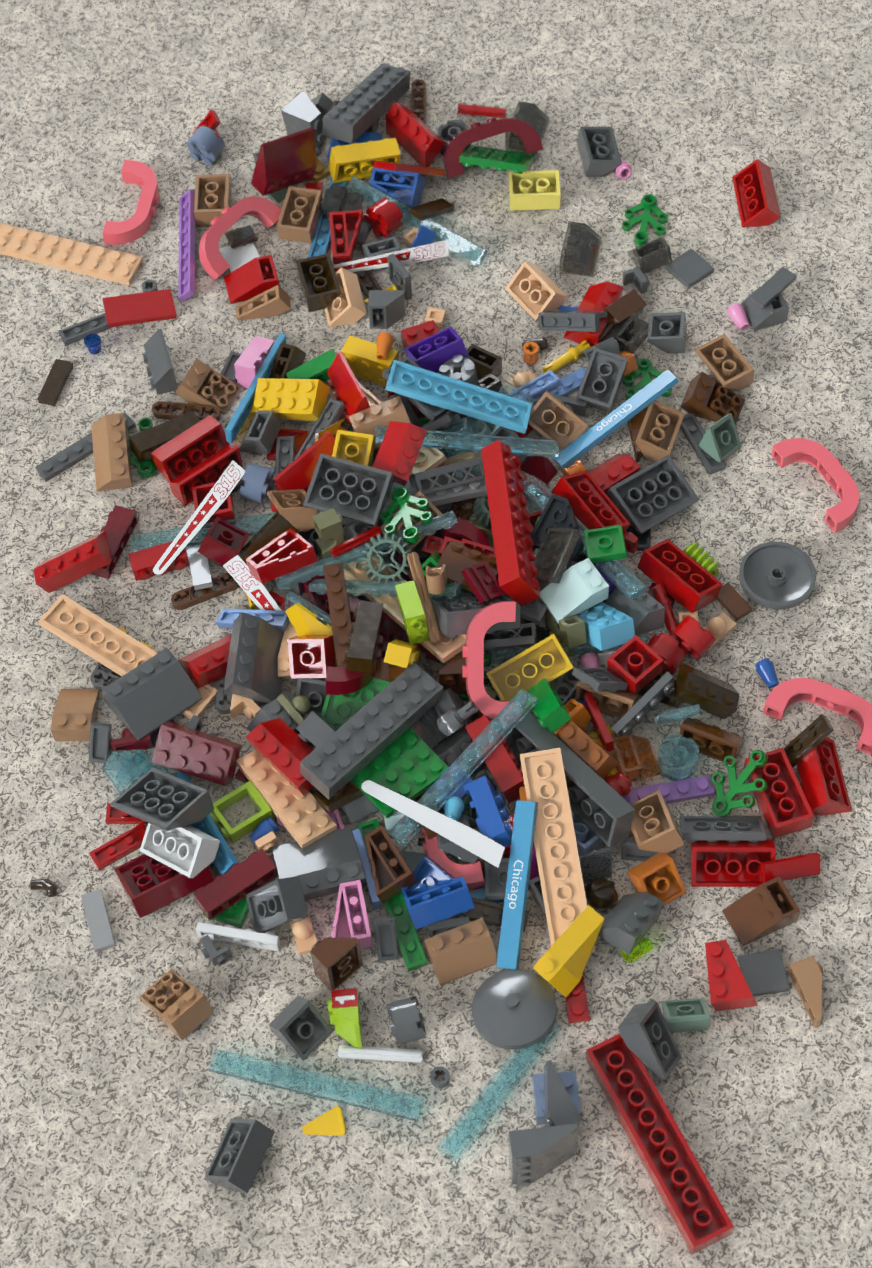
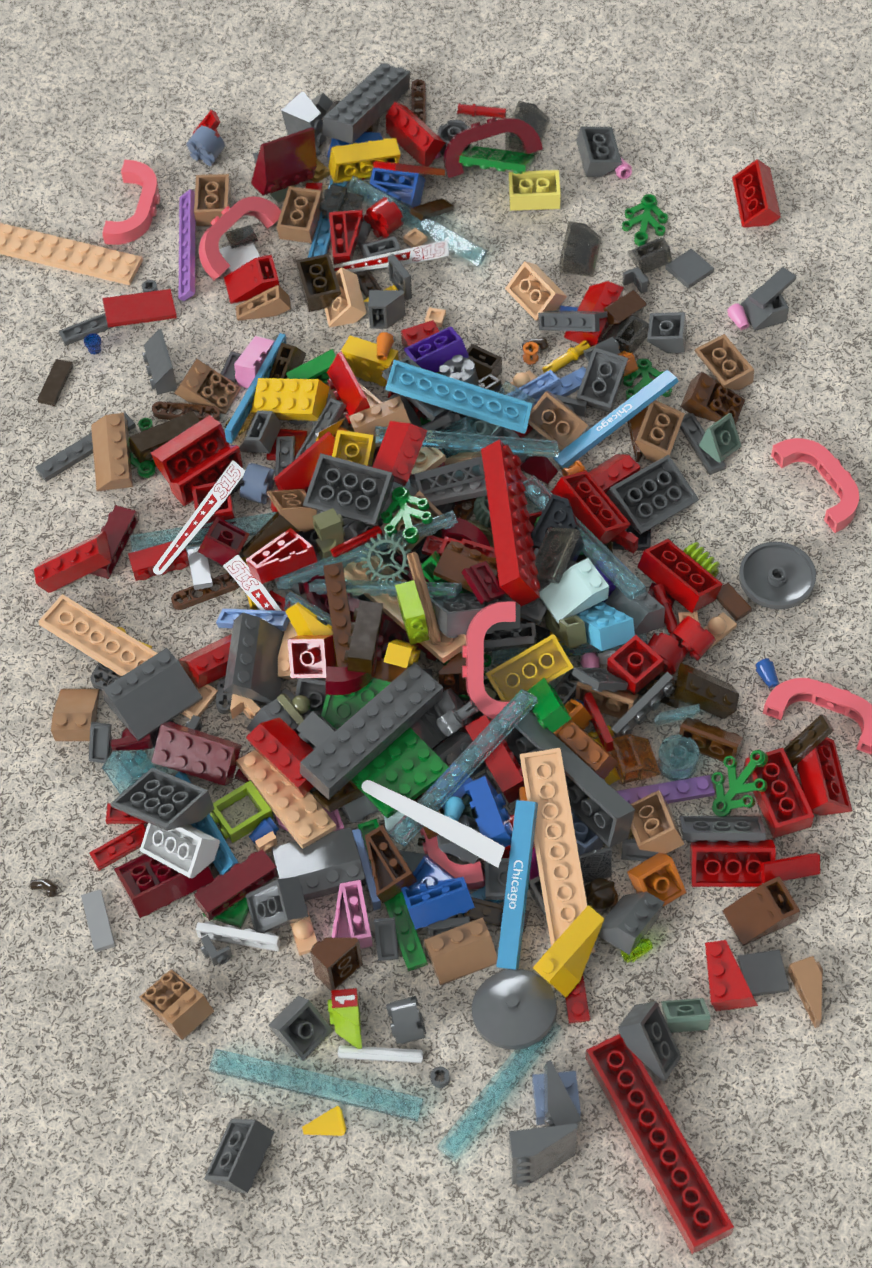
blue tile [410,225,437,263] -> none
medium nougat piece [426,564,447,595] -> none
green tile [583,525,627,564] -> none
red piece [604,772,633,796] -> none

